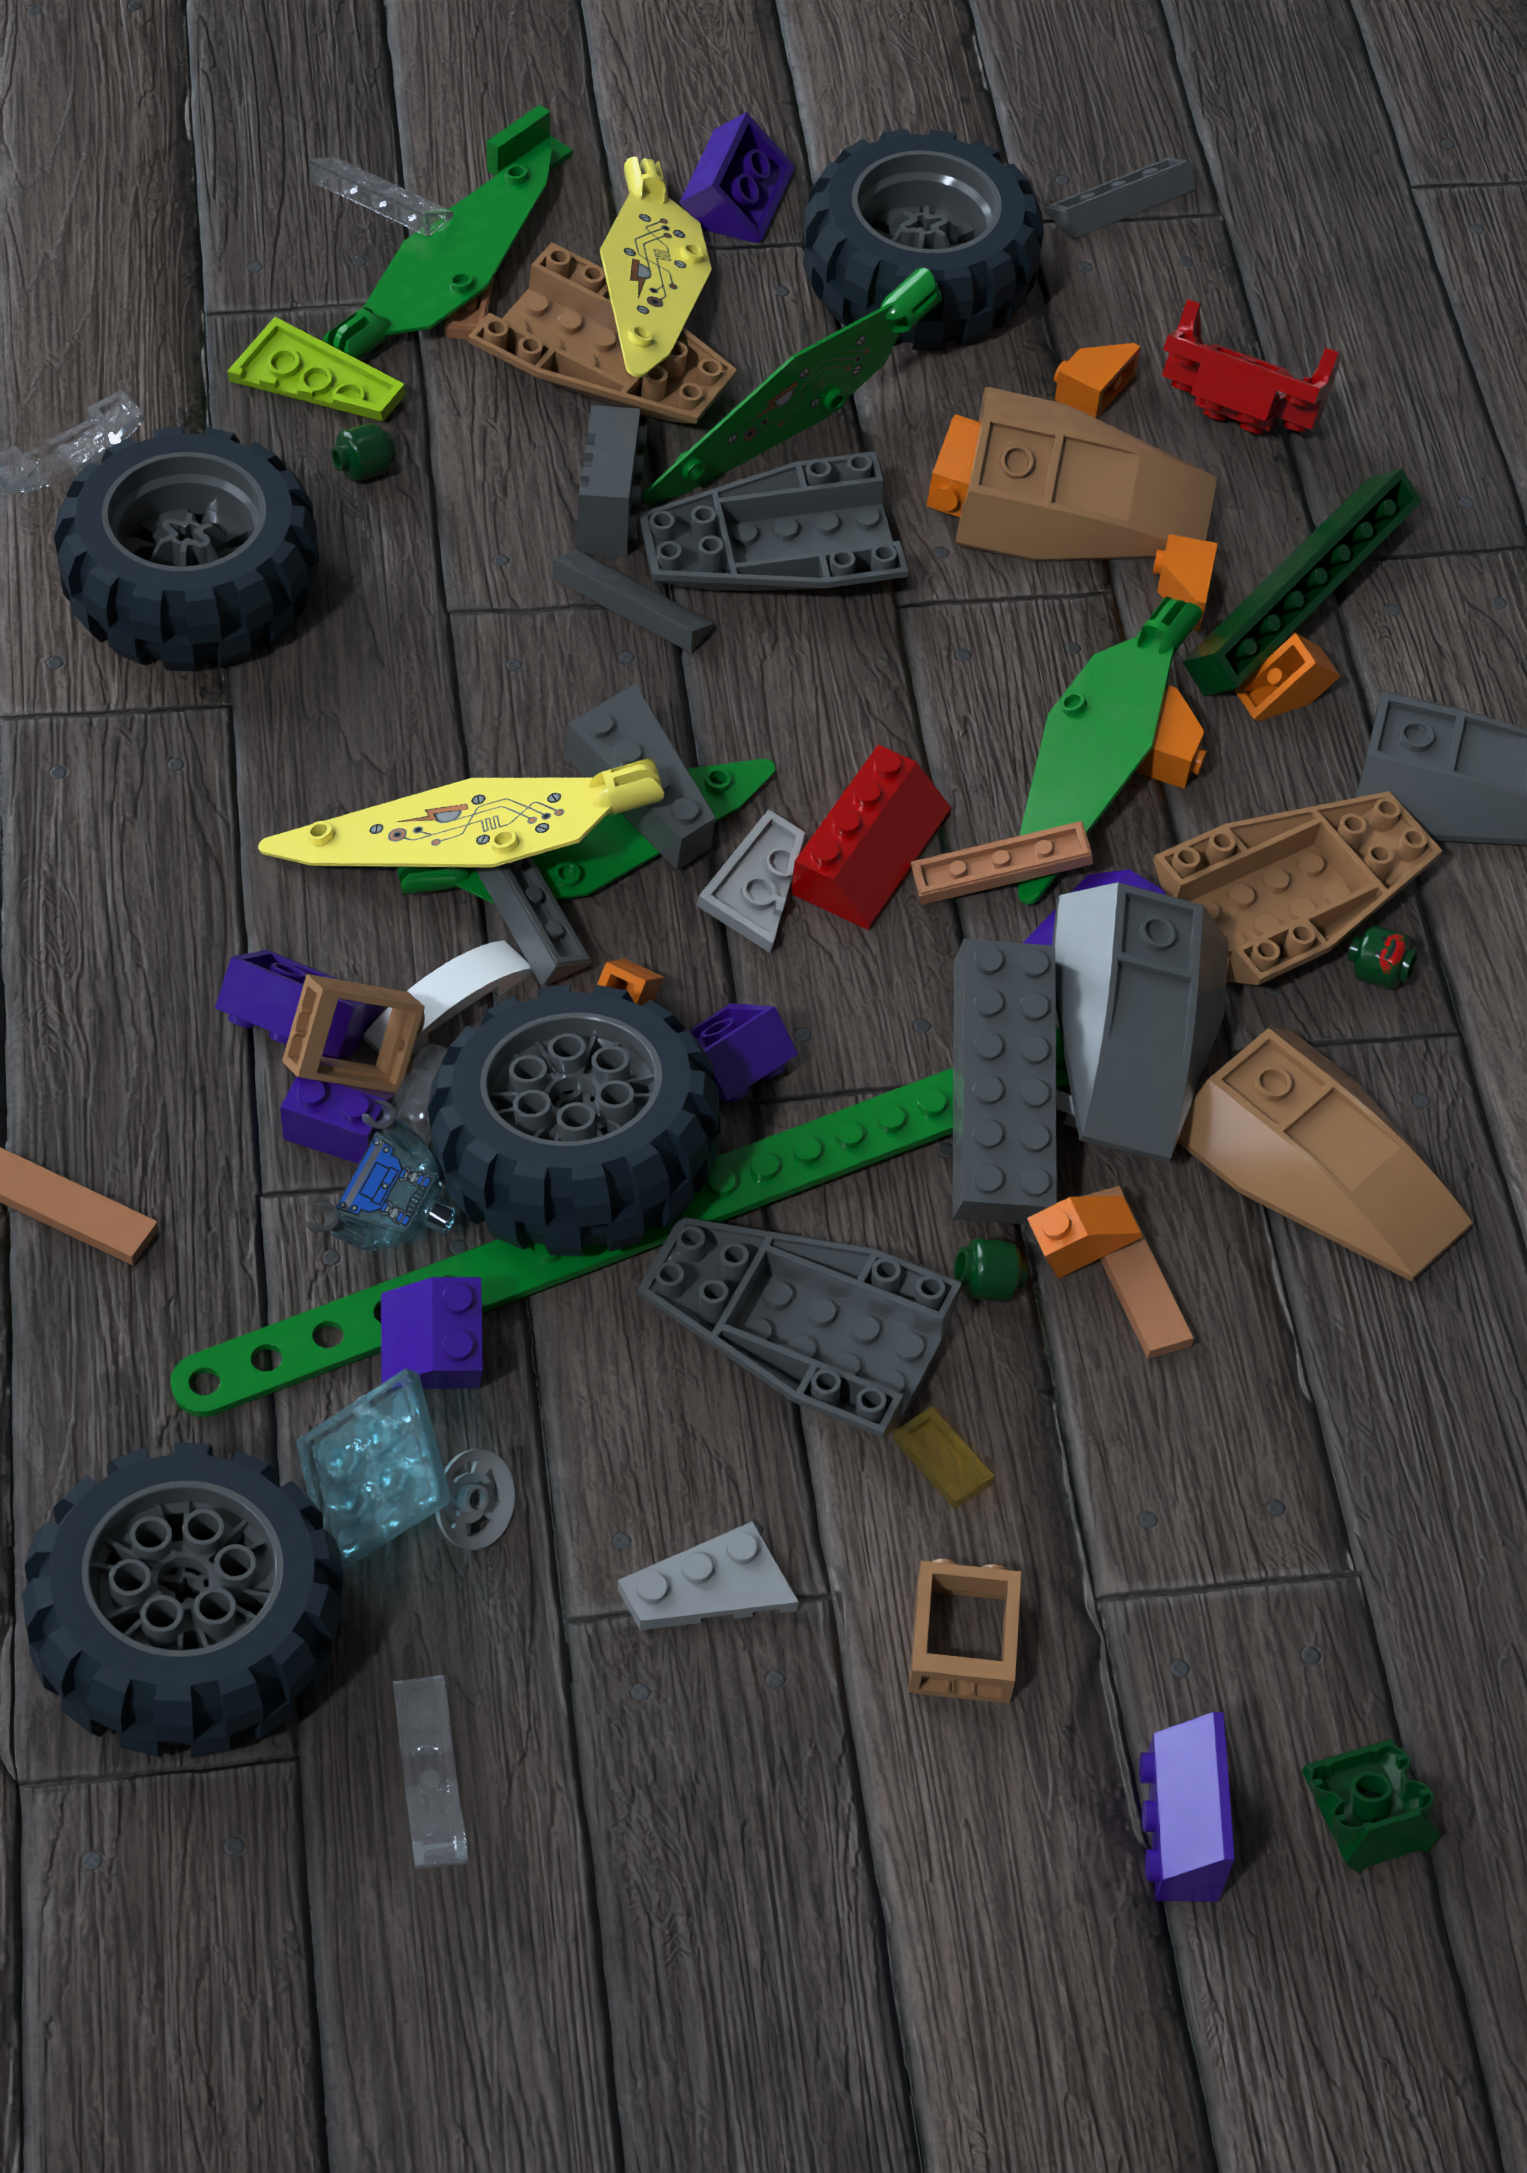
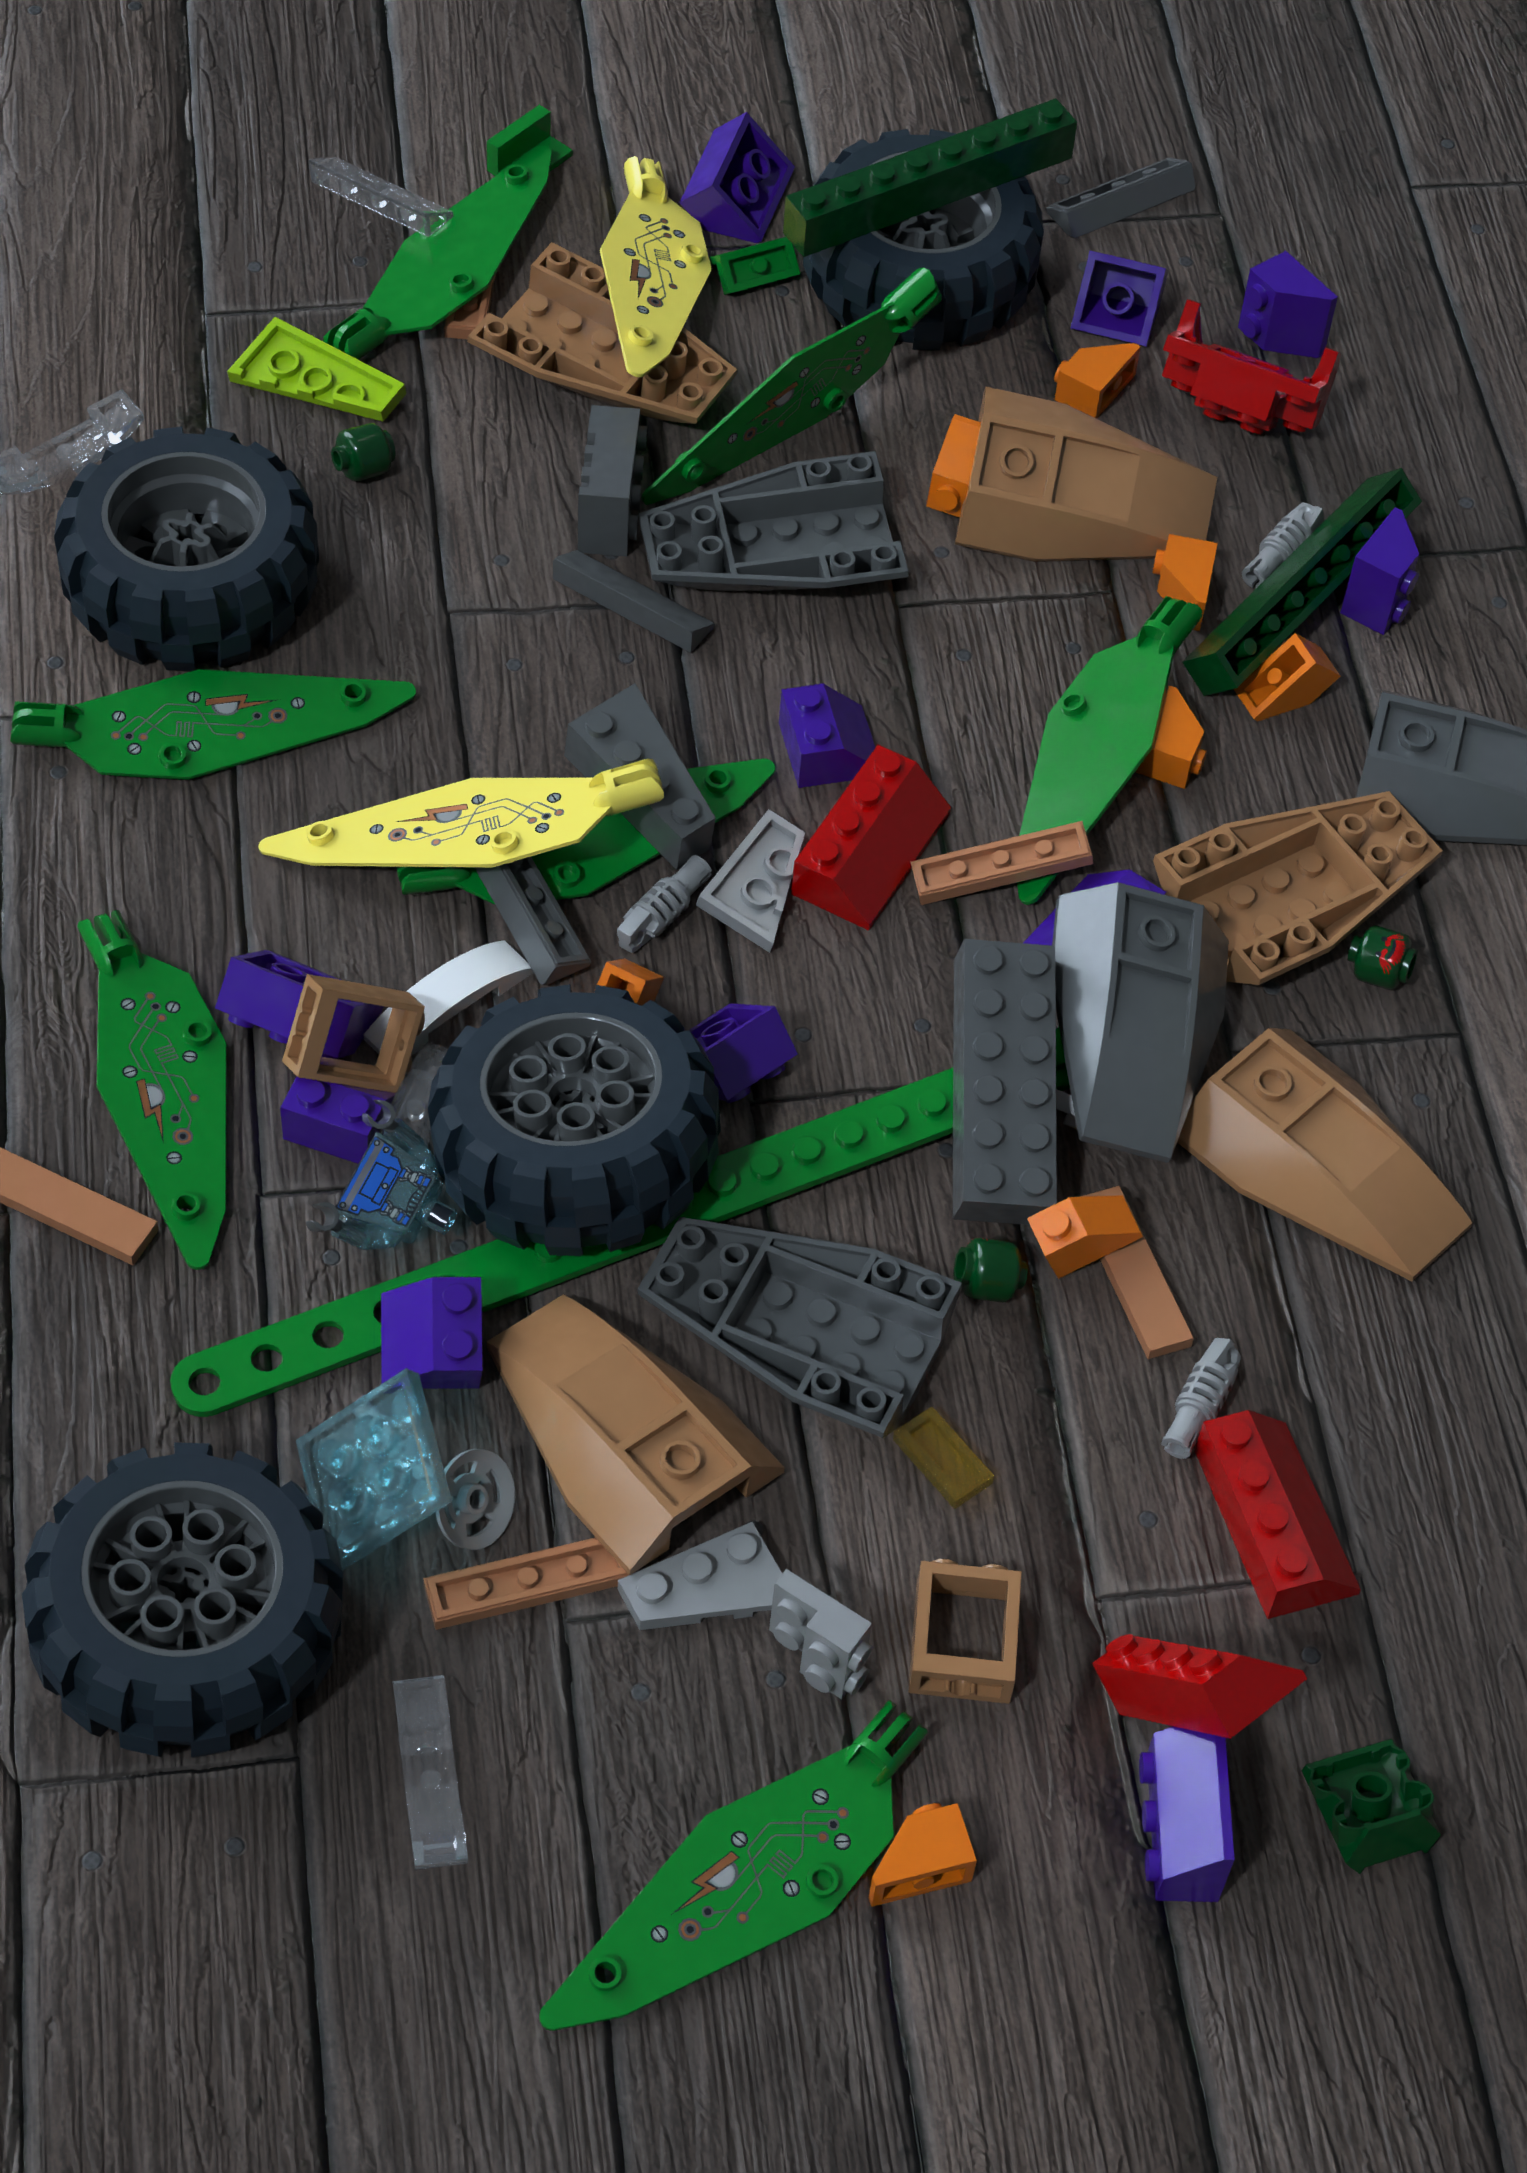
none -> green wing [10,669,416,780]
none -> green wing [77,910,226,1270]
none -> nougat tile [423,1537,629,1630]
none -> medium nougat wedge [486,1294,785,1575]
none -> green wing [539,1700,929,2031]
none -> light grey hinge [617,855,712,953]
none -> green panel [709,237,800,295]
none -> light grey plate [769,1569,873,1699]
none -> dark purple slope [779,683,875,788]
none -> dark green brick [783,98,1077,257]
none -> orange slope [868,1803,977,1907]
none -> dark purple slope [1070,250,1169,347]
none -> red slope [1092,1634,1307,1739]
none -> light grey hinge [1161,1338,1241,1459]
none -> red slope [1194,1410,1361,1619]
none -> dark purple slope [1238,251,1338,358]
none -> light grey hinge [1242,502,1324,588]
none -> dark purple slope [1340,507,1419,635]

